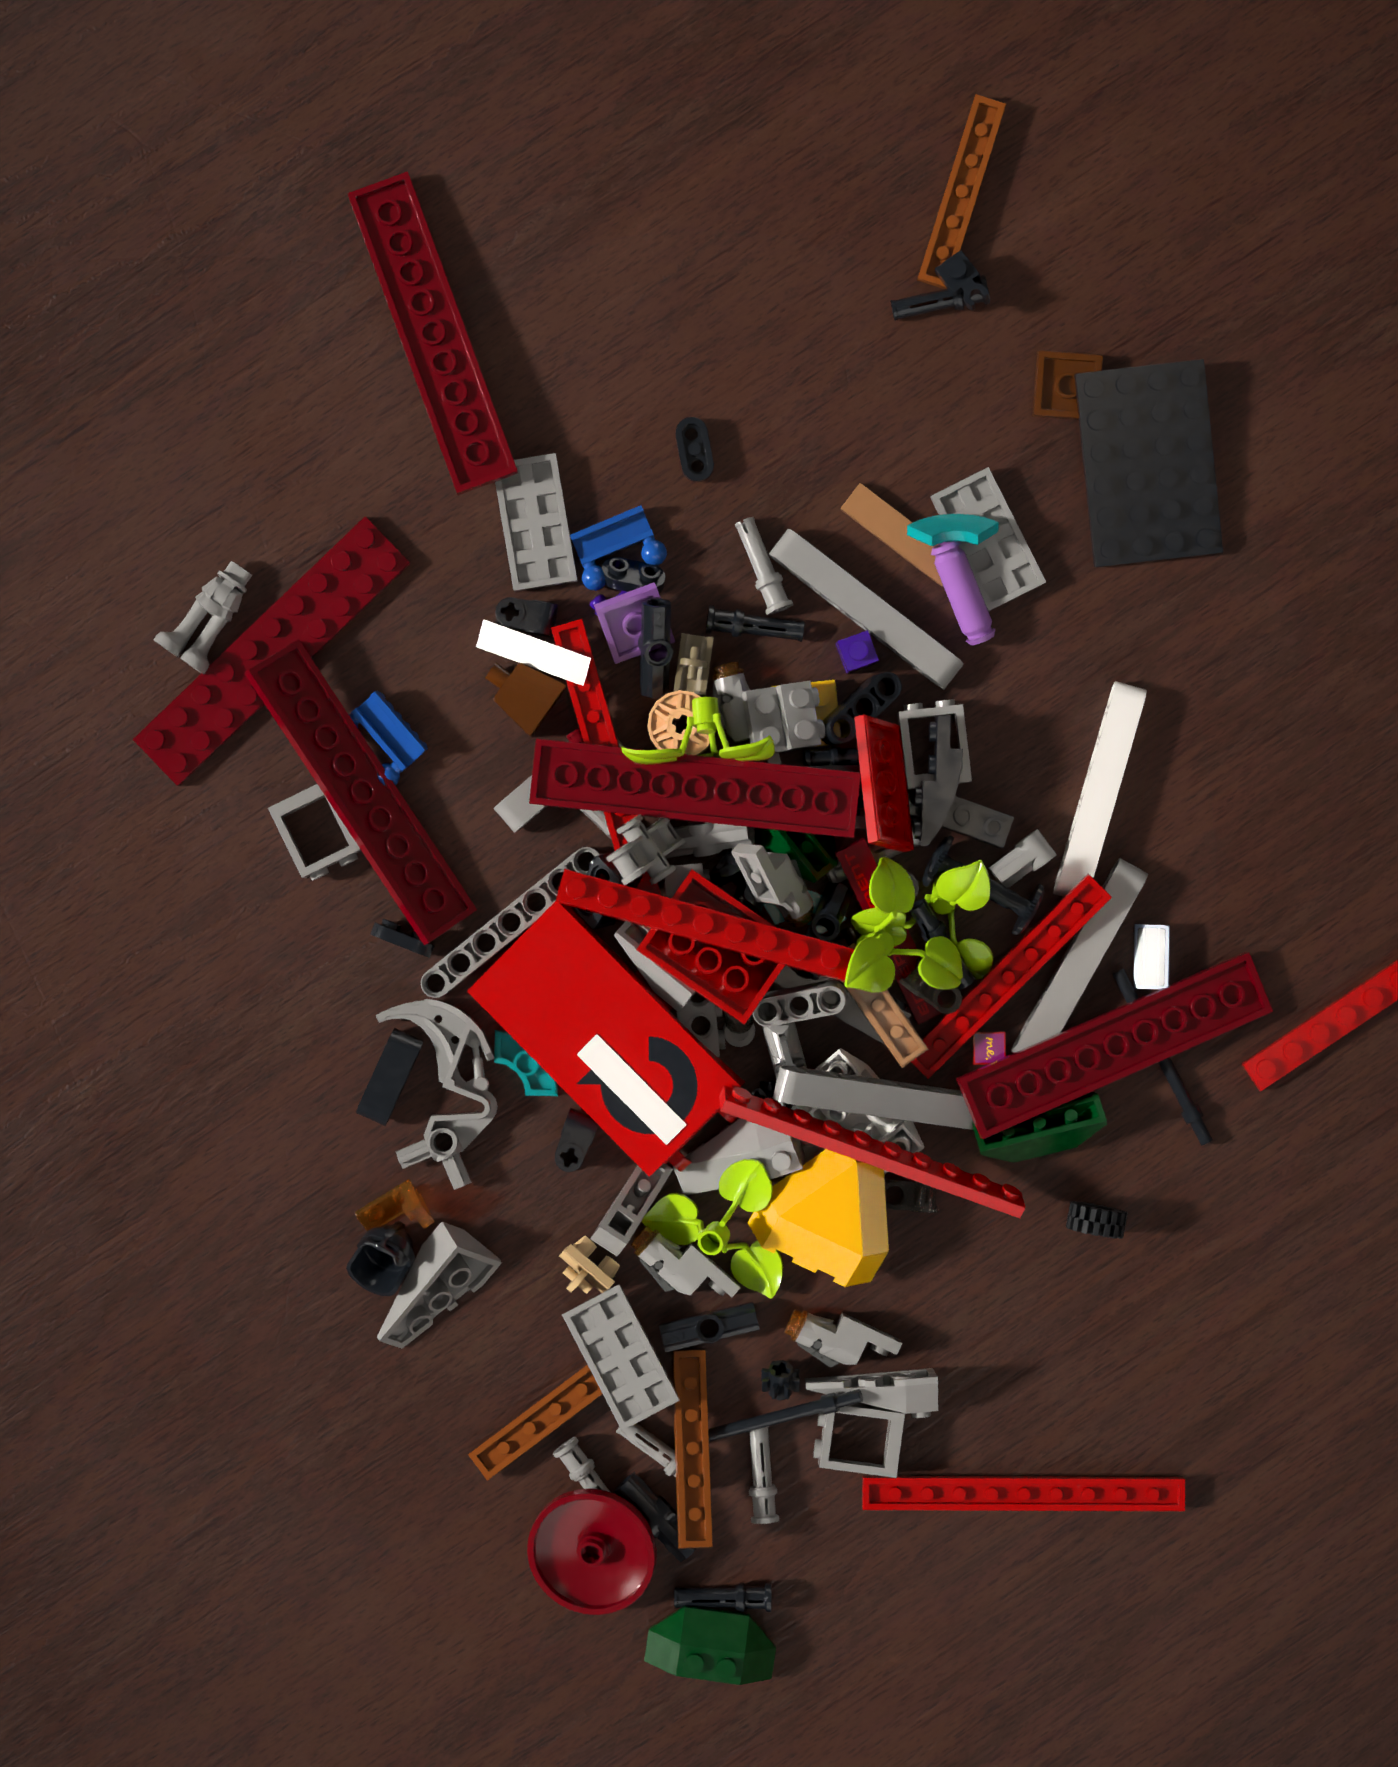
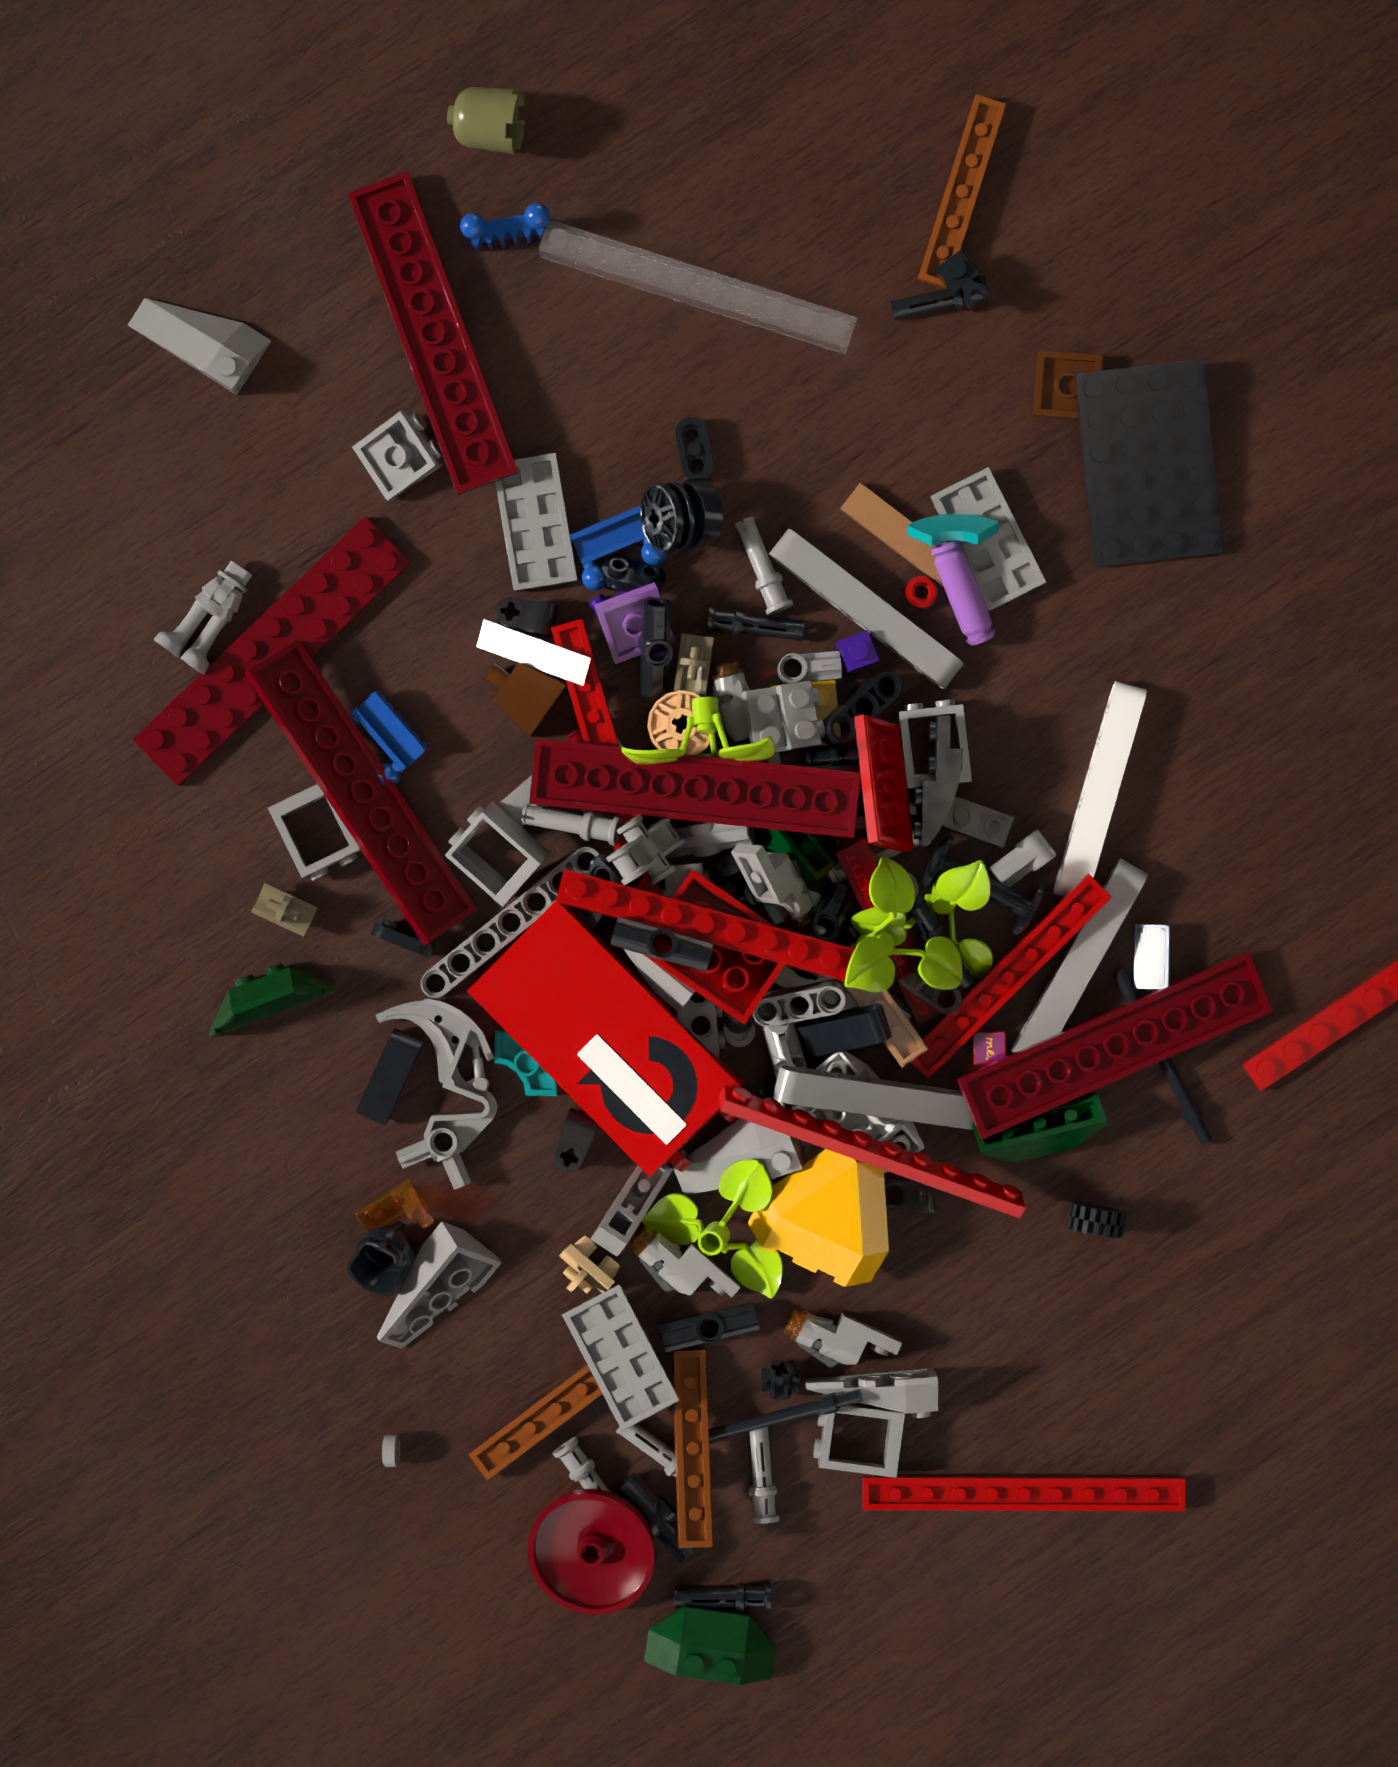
none -> light grey wedge [128,298,271,395]
none -> dark green wedge [209,963,336,1037]
none -> dark tan hips [251,883,318,937]
none -> light grey plate [352,409,445,501]
none -> light grey tile [382,1434,400,1467]
none -> light grey window [445,802,550,907]
none -> olive cylinder [447,86,526,155]
none -> blue gear [460,203,550,252]
none -> light grey pin [521,804,622,846]
none -> clear brick [539,220,857,355]
none -> black piece [610,917,714,972]
none -> black wheel [640,478,723,552]
none -> light grey piece [777,651,842,684]
none -> black beam [796,1004,892,1058]
none -> red plate [905,576,938,608]

